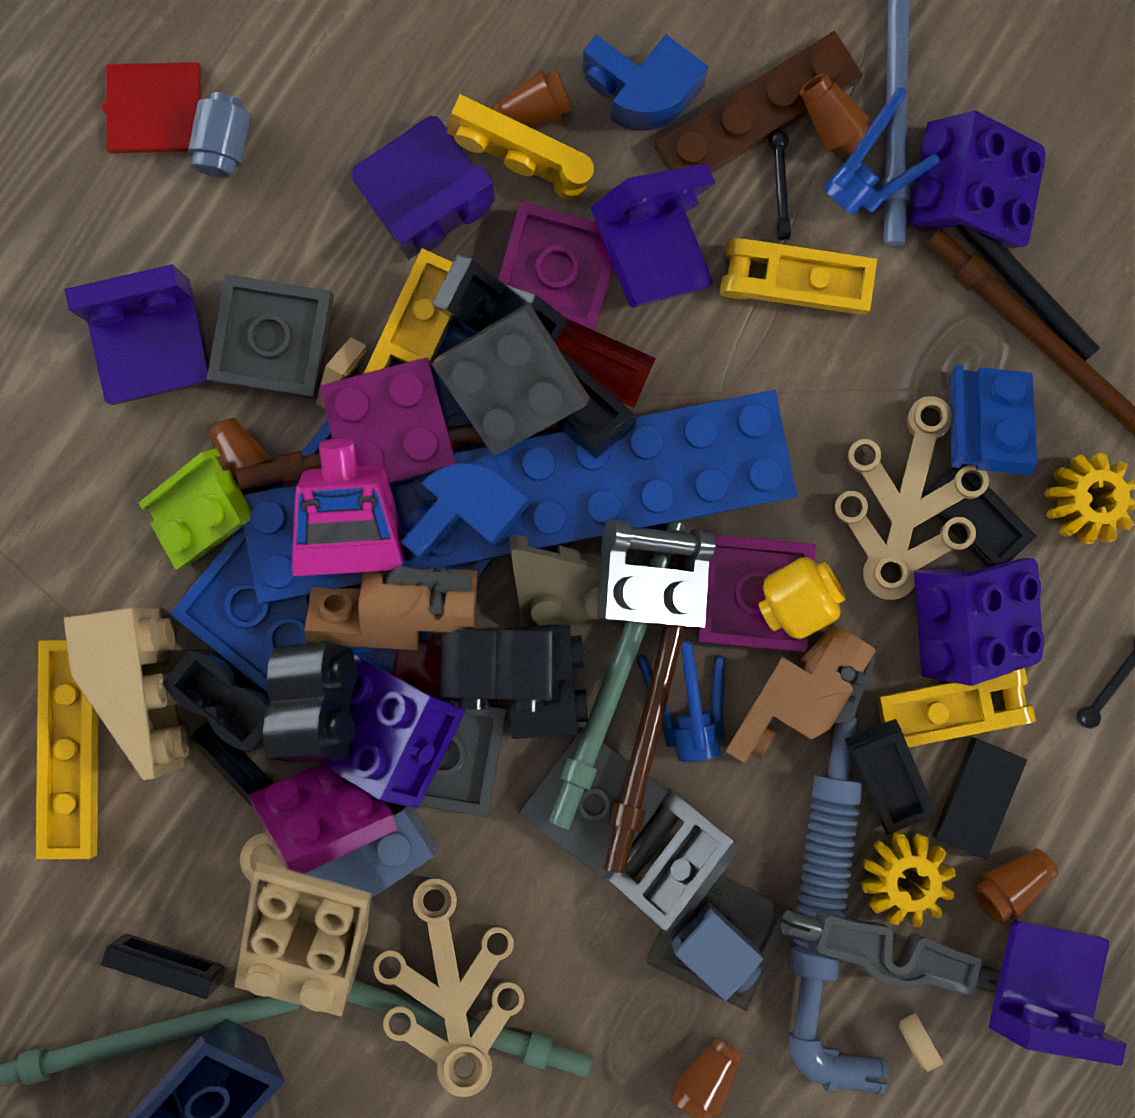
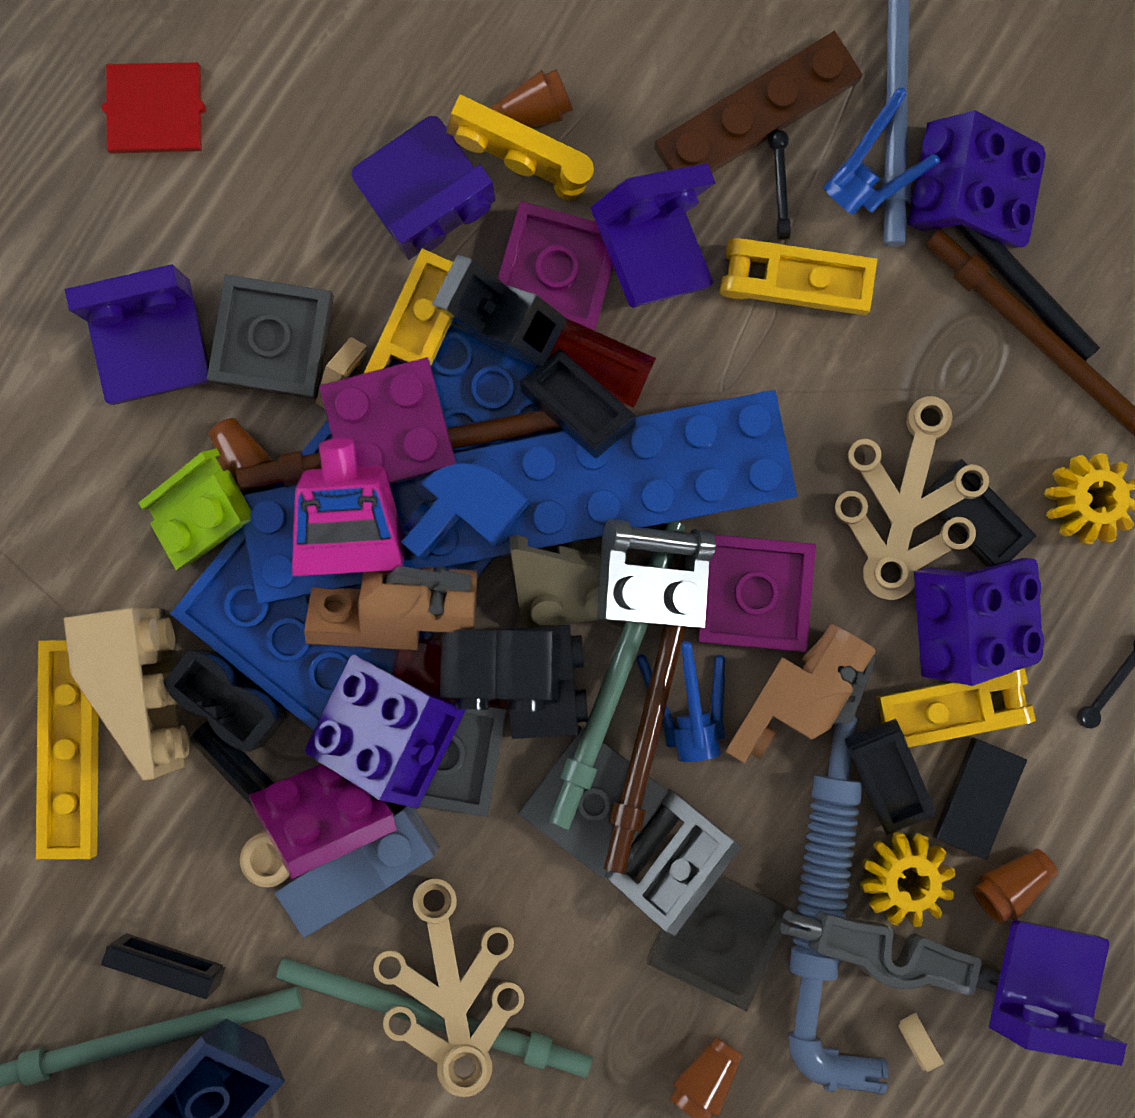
sand blue brick [188,92,251,179] -> none
tan slope [234,862,371,1017] -> none
black brick [263,641,358,763] -> none
dark grey plate [432,303,590,456] -> none
blue brick [583,34,708,131] -> none
sand blue brick [671,902,764,1001] -> none
yellow head [758,557,846,639] -> none
dark orange cone [799,72,870,158] -> none
blue plate [949,364,1038,475] -> none

